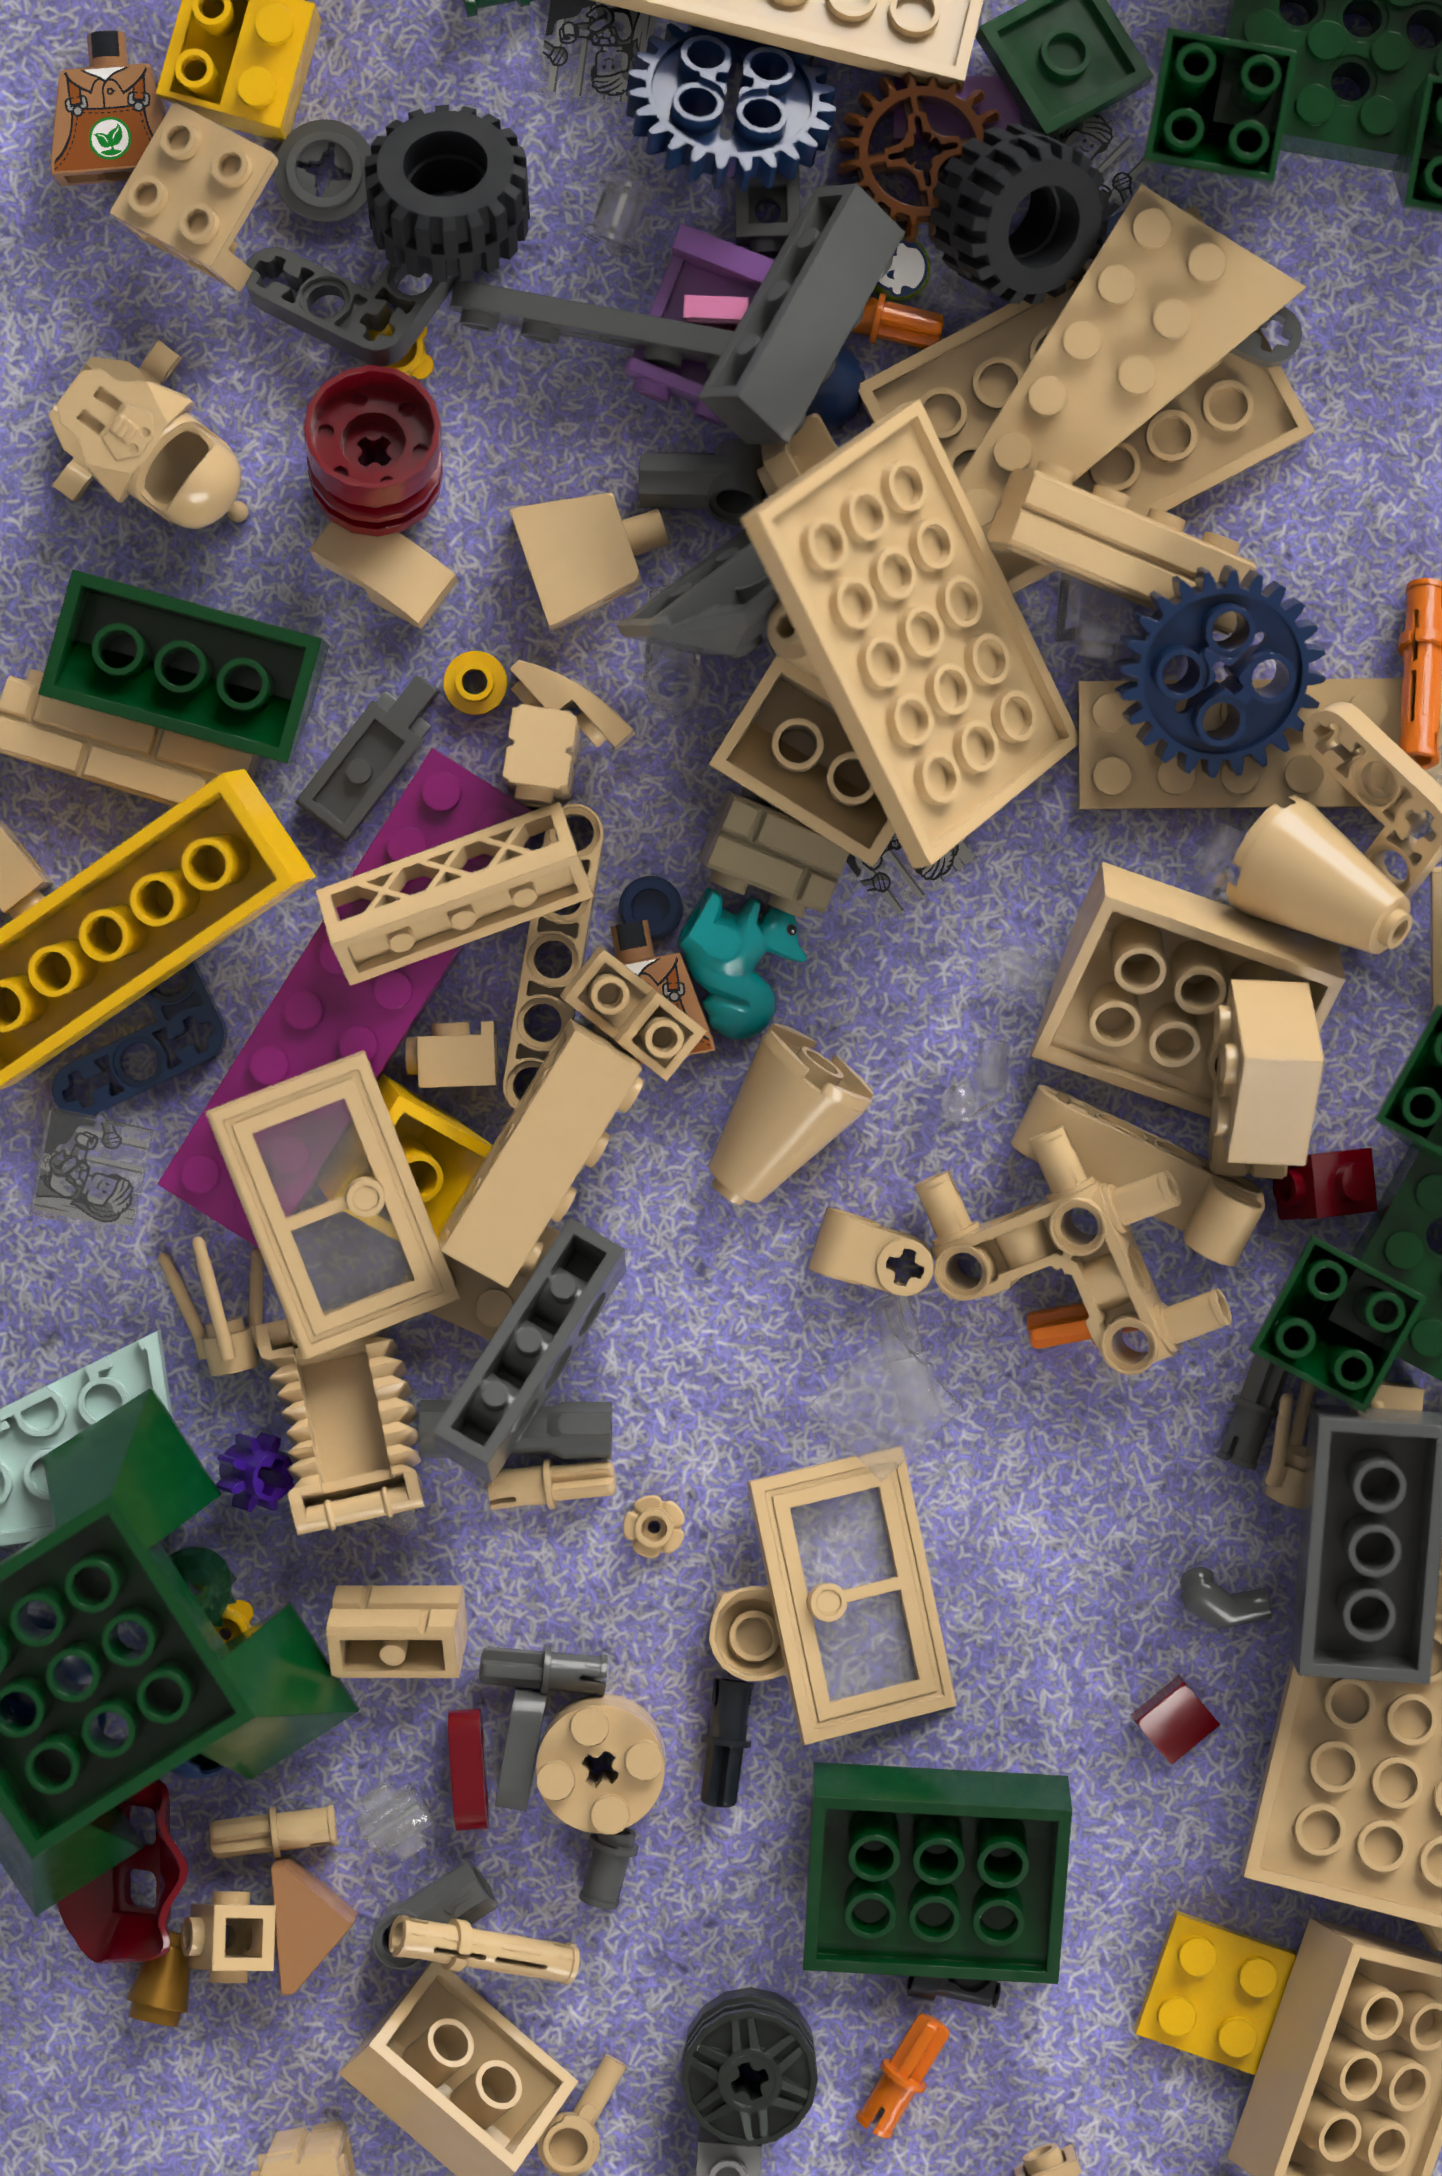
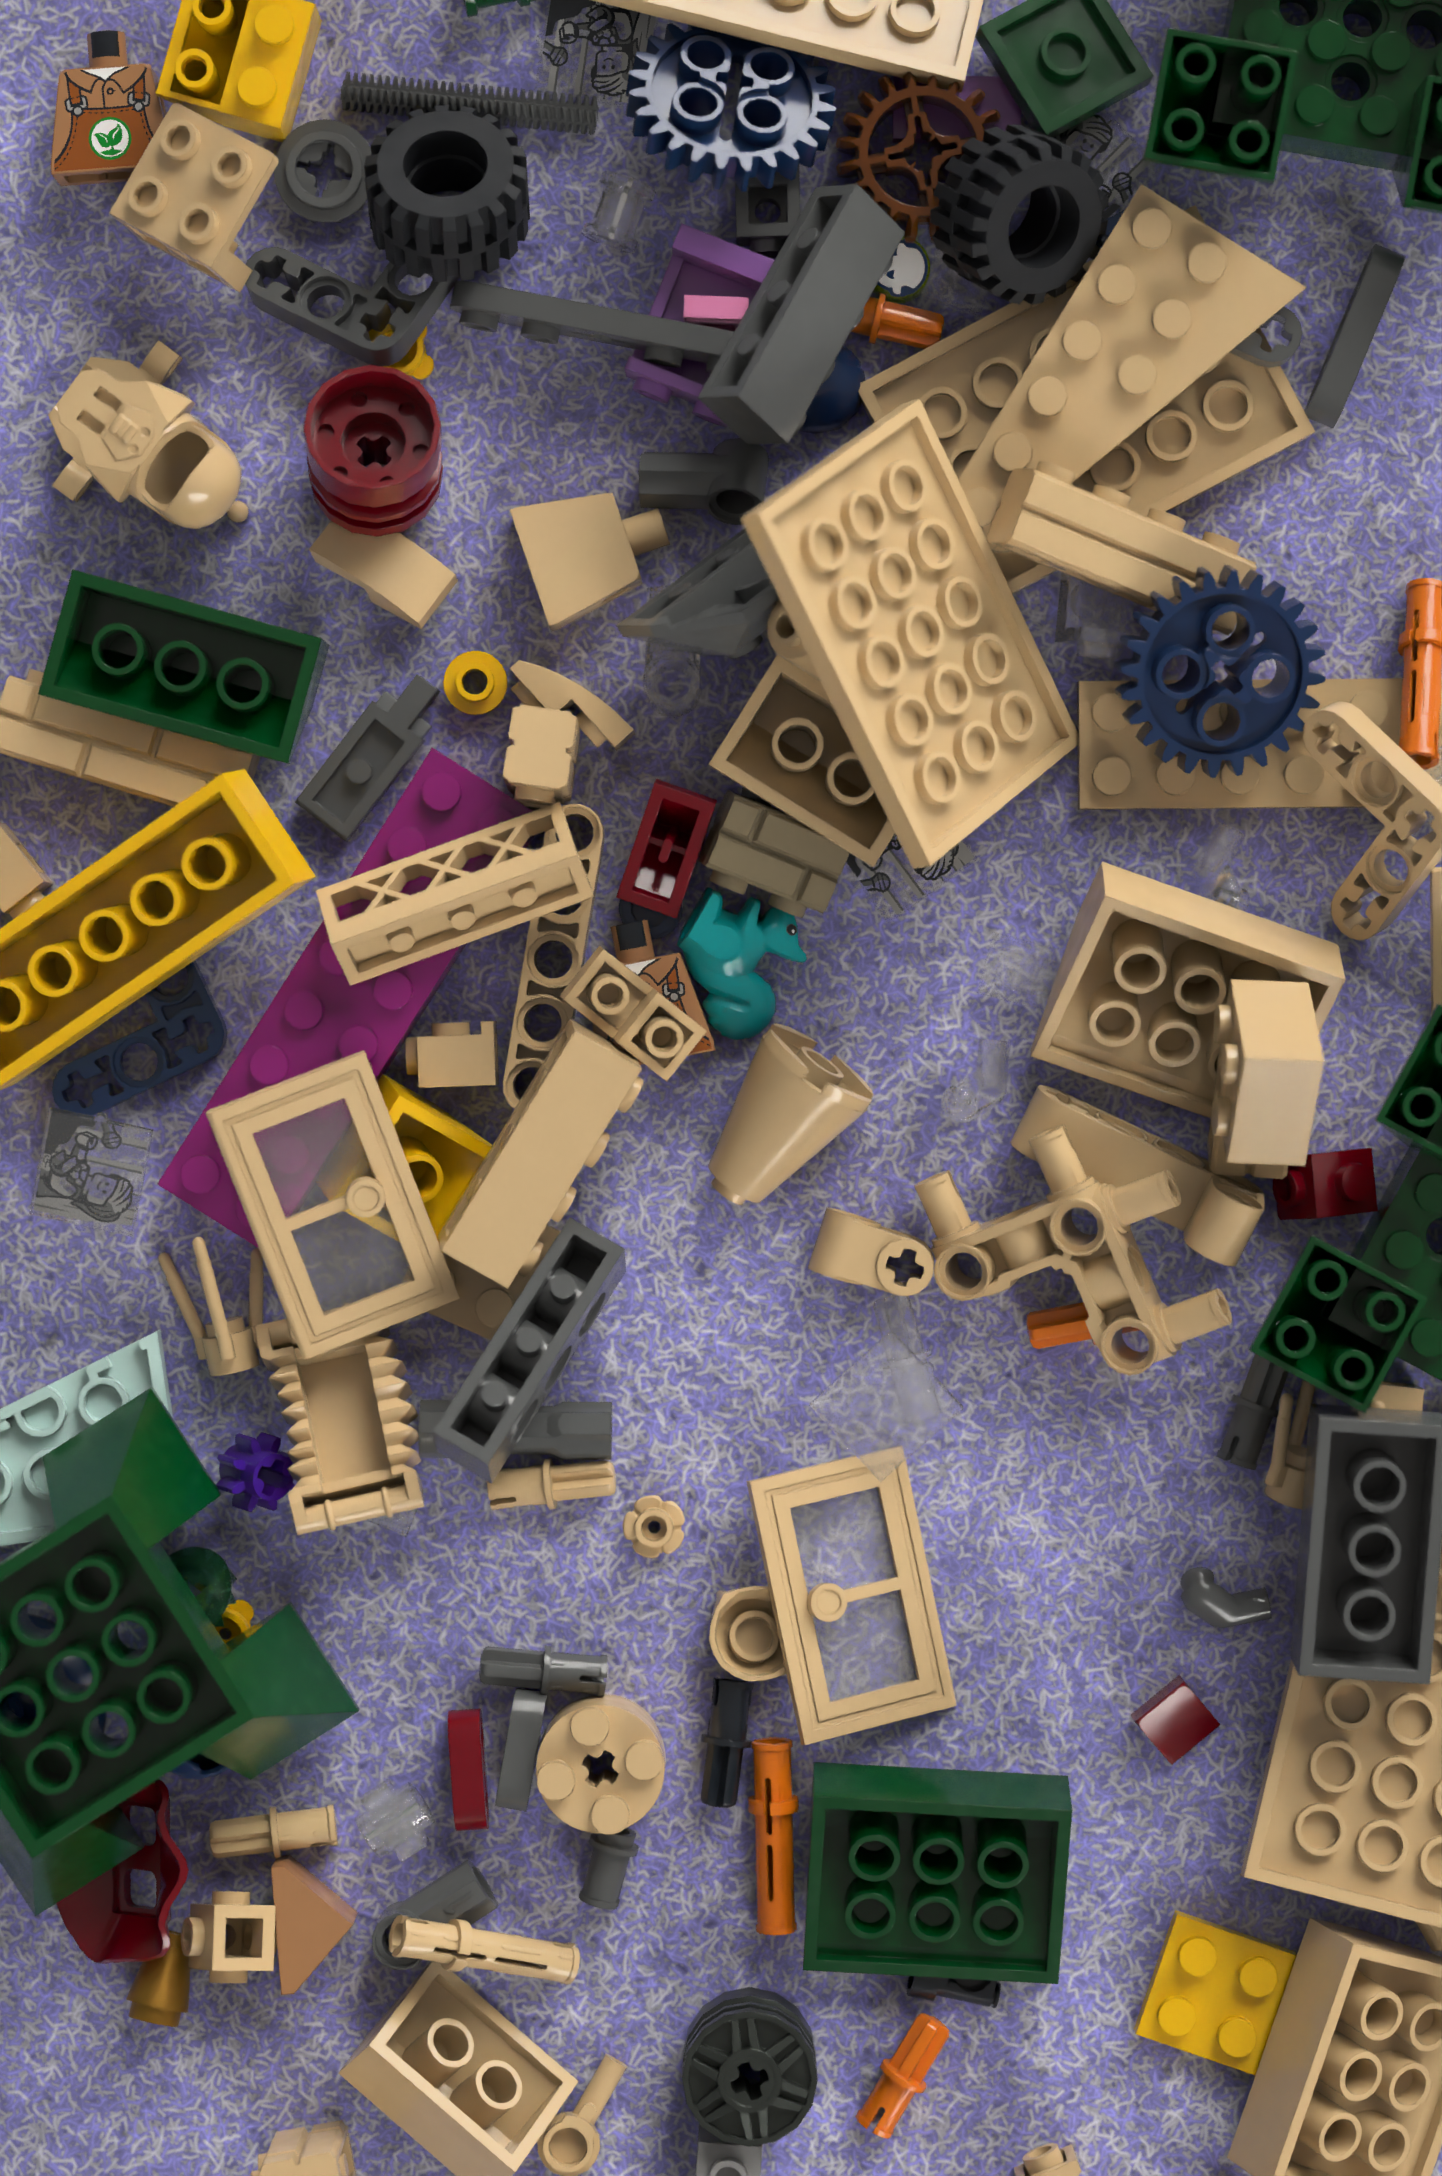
tan brick [326,1585,468,1678] -> none
tan bracket [757,413,838,498] -> none
tan cone [1226,795,1412,954] -> none
none -> dark grey axle [341,72,599,135]
none -> dark red slope [616,779,717,919]
none -> orange pin [748,1737,799,1935]
none -> dark grey beam [1304,244,1405,429]

